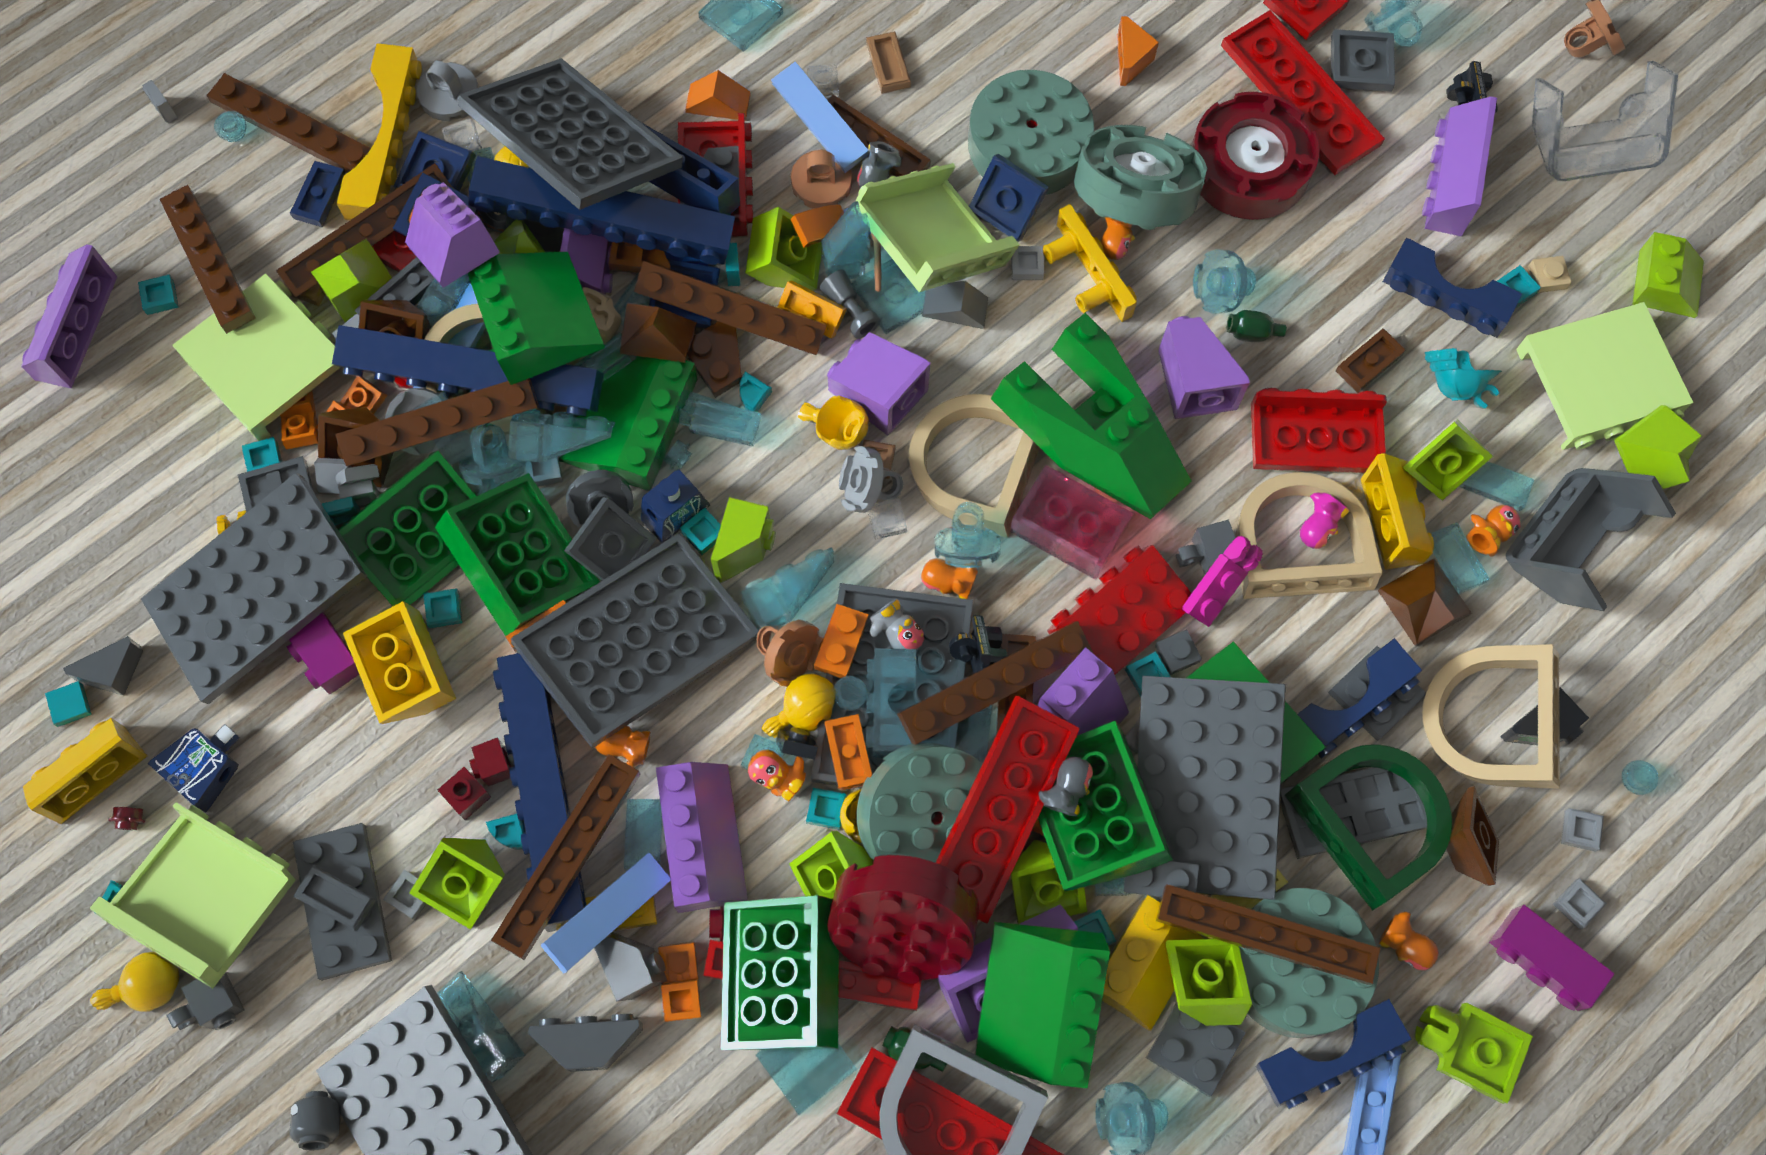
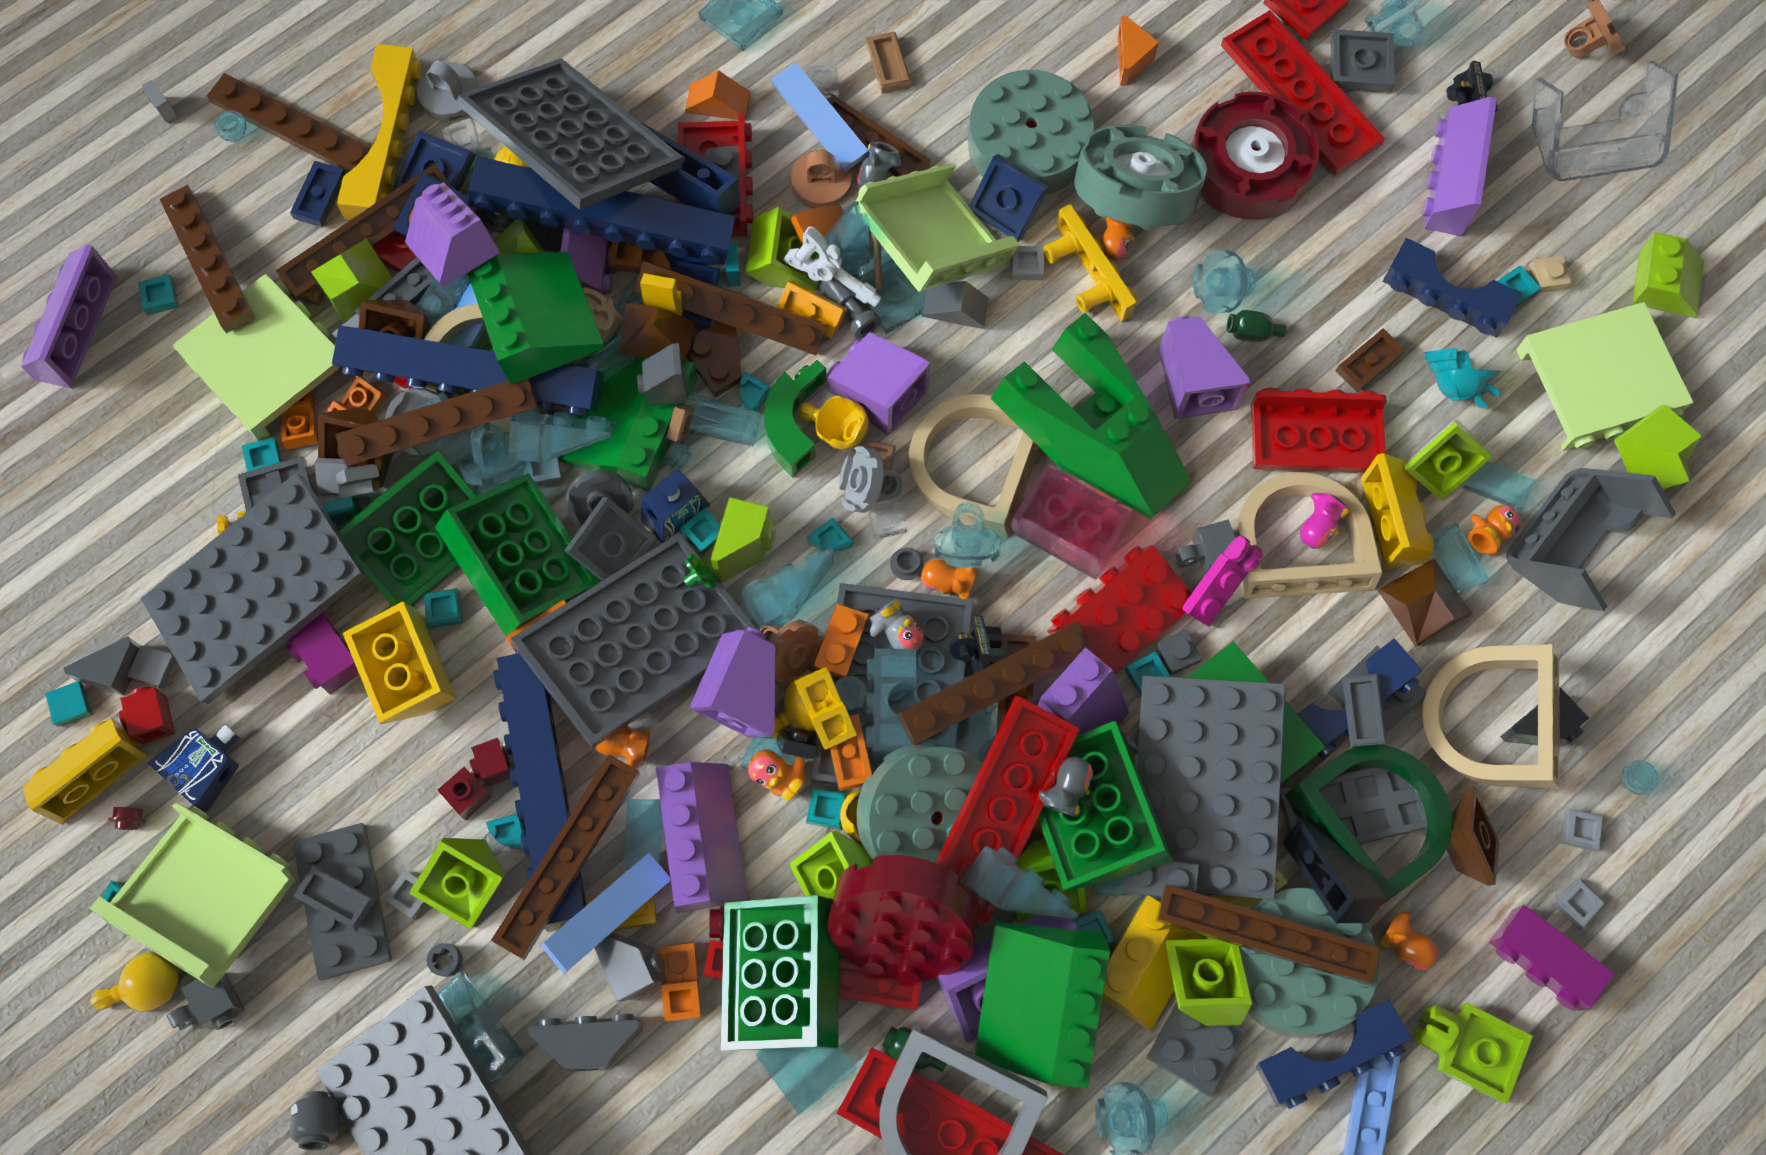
none -> red brick [119,687,175,745]
none -> light grey tile [127,645,176,689]
none -> dark grey bush [427,943,463,977]
none -> dark grey slope [637,343,688,406]
none -> yellow slope [640,273,683,316]
none -> medium nougat tile [666,404,695,442]
none -> green plant [684,553,718,590]
none -> medium lavender slope [689,627,775,738]
none -> green arch [764,360,827,478]
none -> white piece [783,226,882,307]
none -> yellow slope [794,667,857,750]
none -> teal tile [807,518,853,552]
none -> dark grey plate [890,547,923,580]
none -> clear light blue slope [960,846,1079,919]
none -> black slope [1283,818,1387,924]
none -> dark grey tile [1342,674,1387,748]

